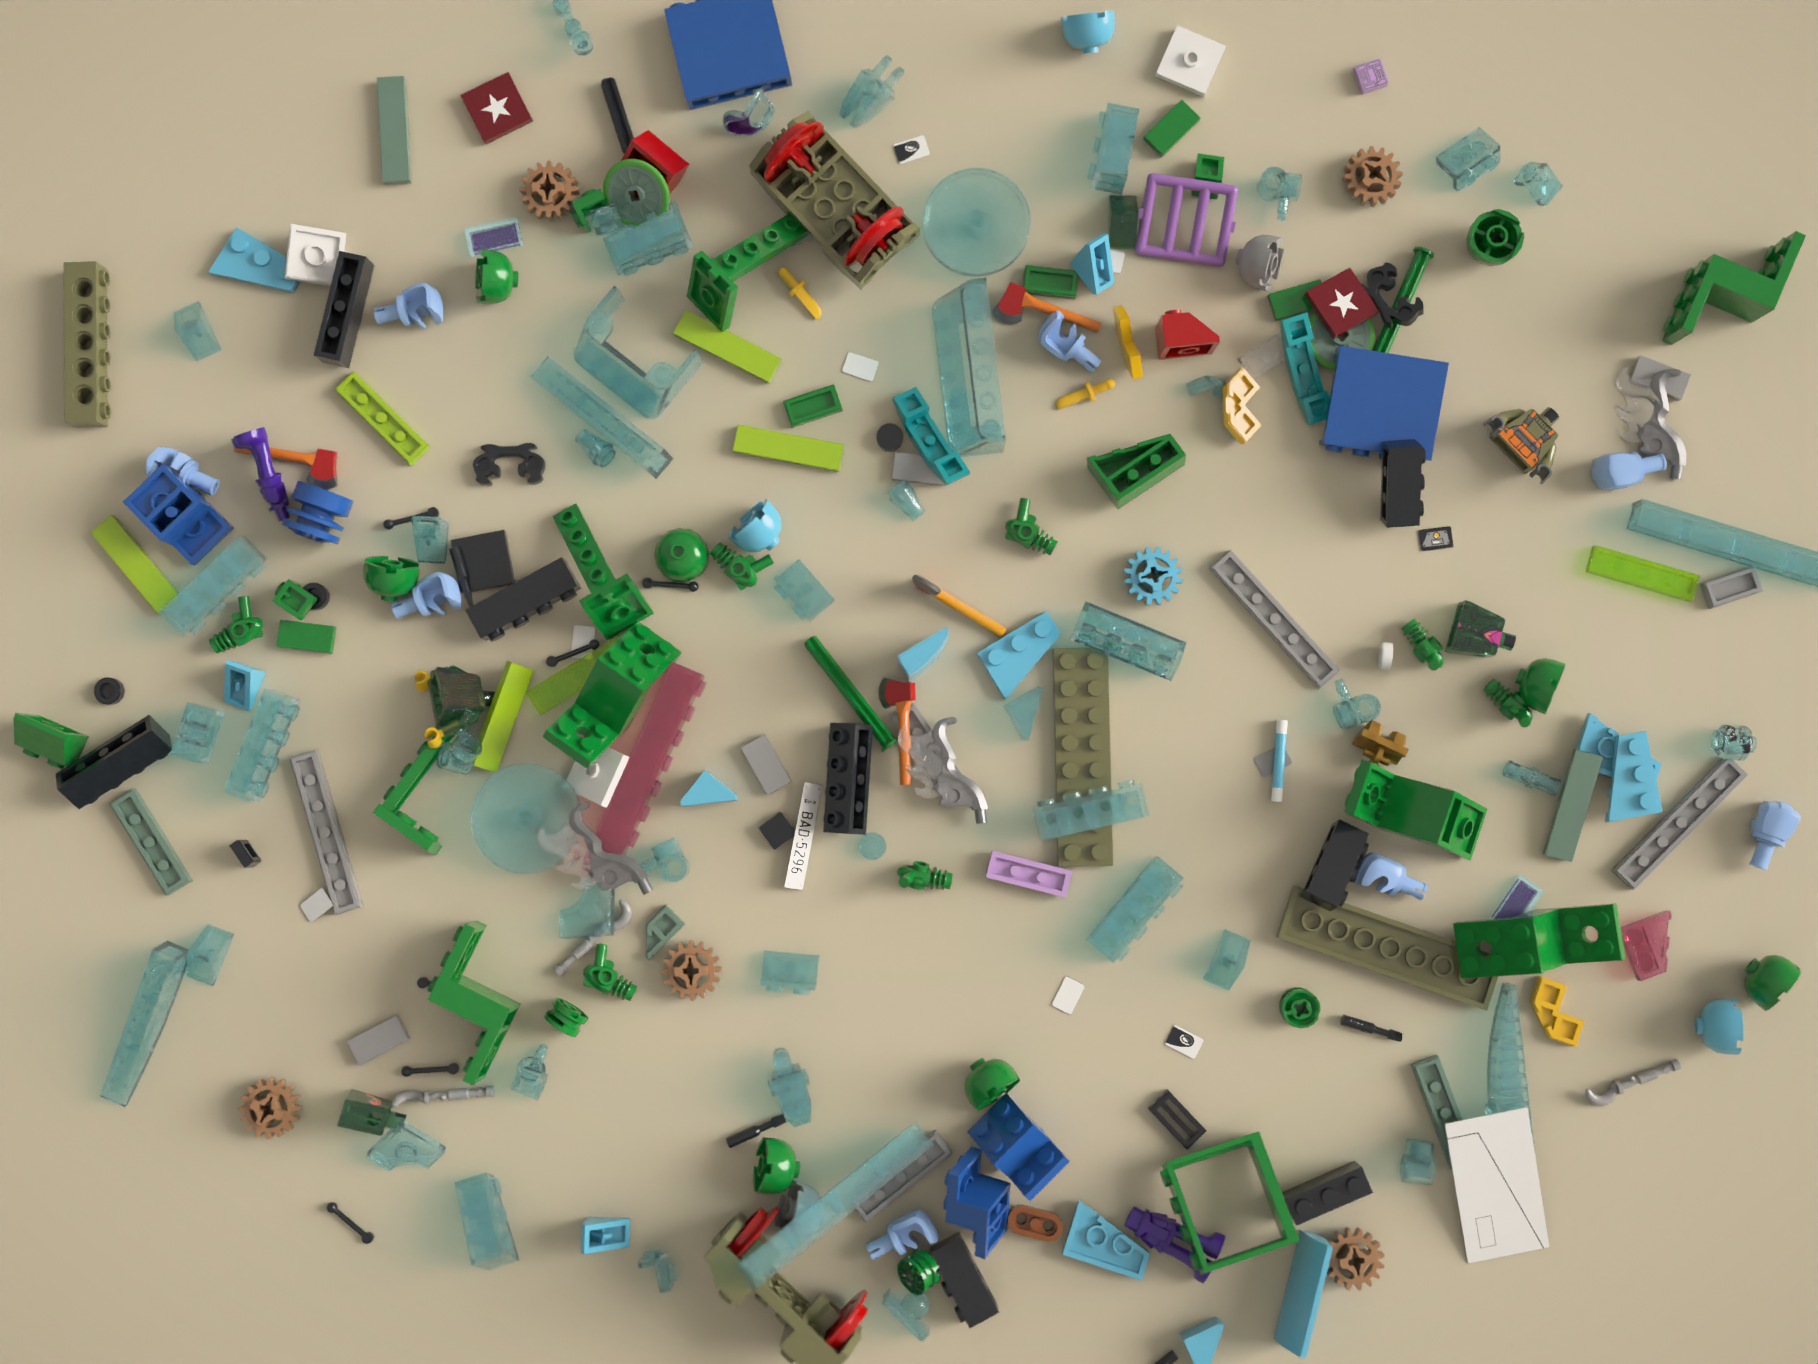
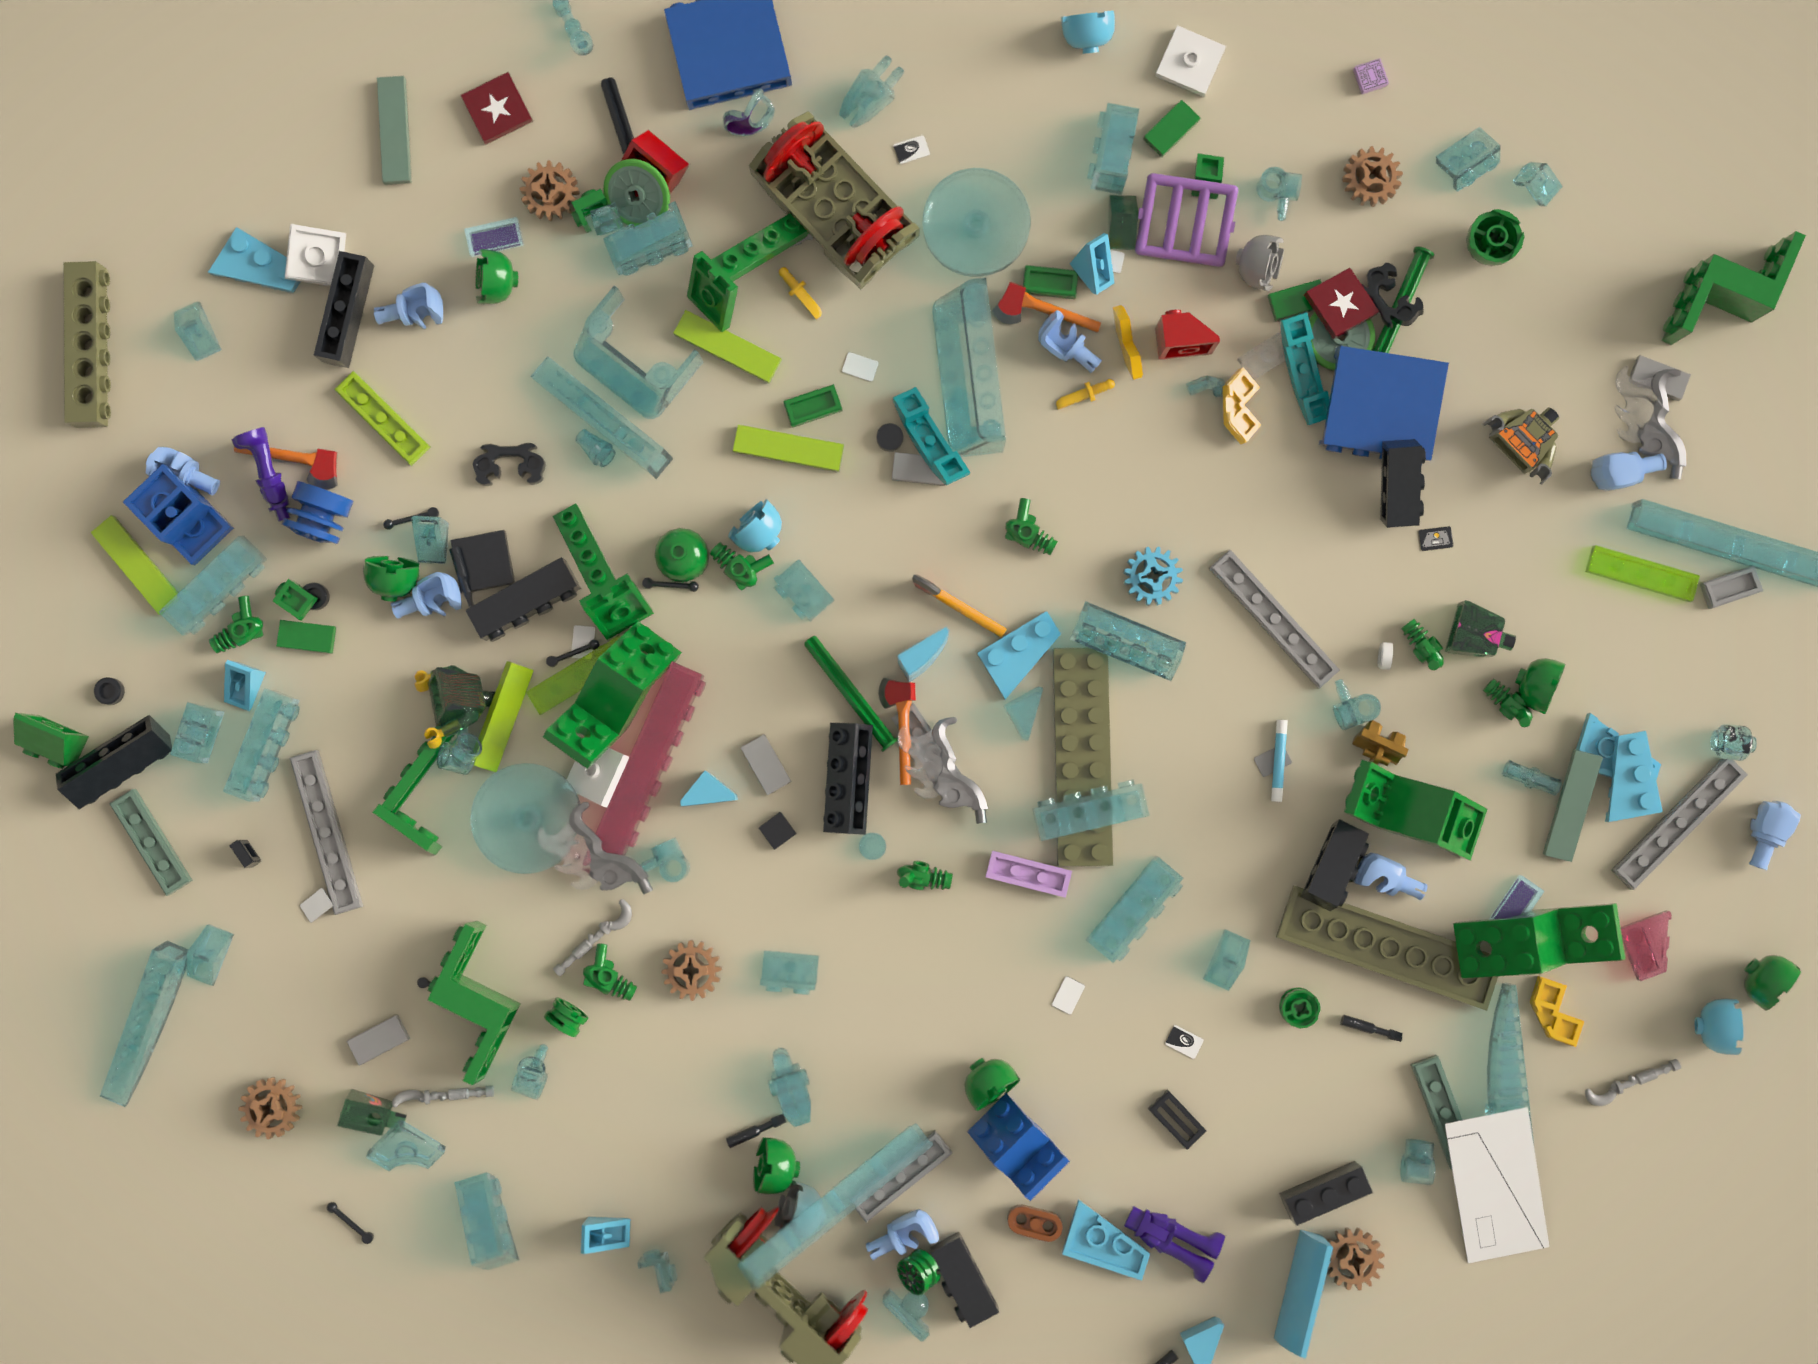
black hinge [401,1063,459,1077] -> none
clear light blue tile [559,881,615,939] -> none
sand green tile [646,904,686,960] -> none
white sticker [784,782,822,890] -> none
clear light blue cone [888,480,925,521] -> none
blue bracket [943,1146,1011,1259] -> none
green wedge [1087,434,1186,509] -> none
green window [1160,1131,1300,1275] -> none

